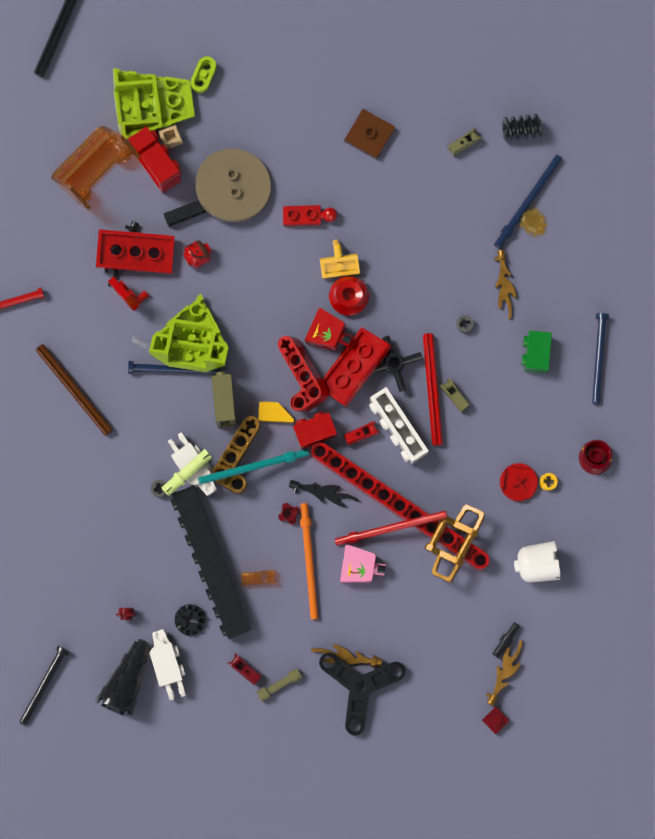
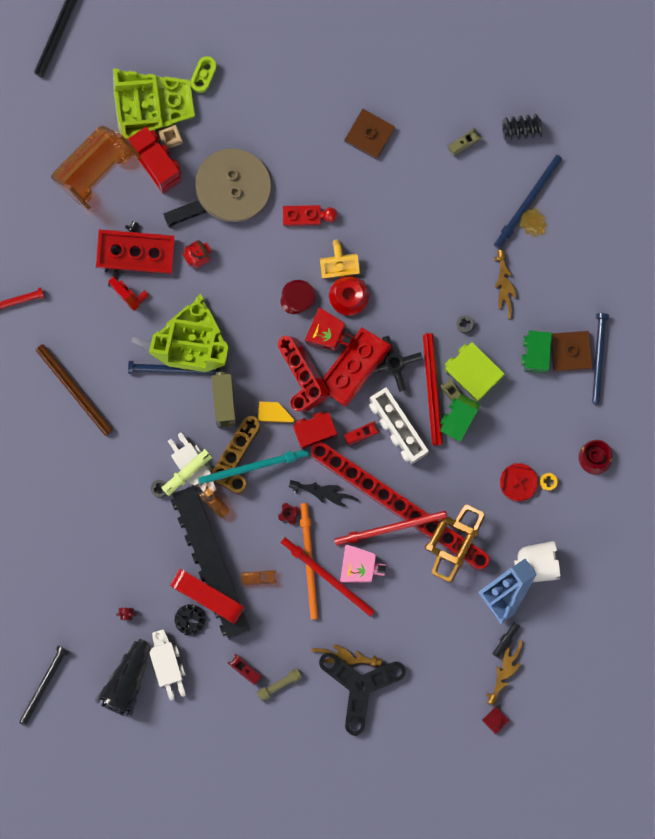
none -> red beam [170,569,245,624]
none -> clear orange bar [198,486,230,518]
none -> red bar [280,537,375,616]
none -> dark red piece [281,280,315,314]
none -> green brick [440,394,481,442]
none -> lime panel [444,342,504,402]
none -> medium blue wedge [478,558,537,624]
none -> reddish brown plate [551,331,592,372]

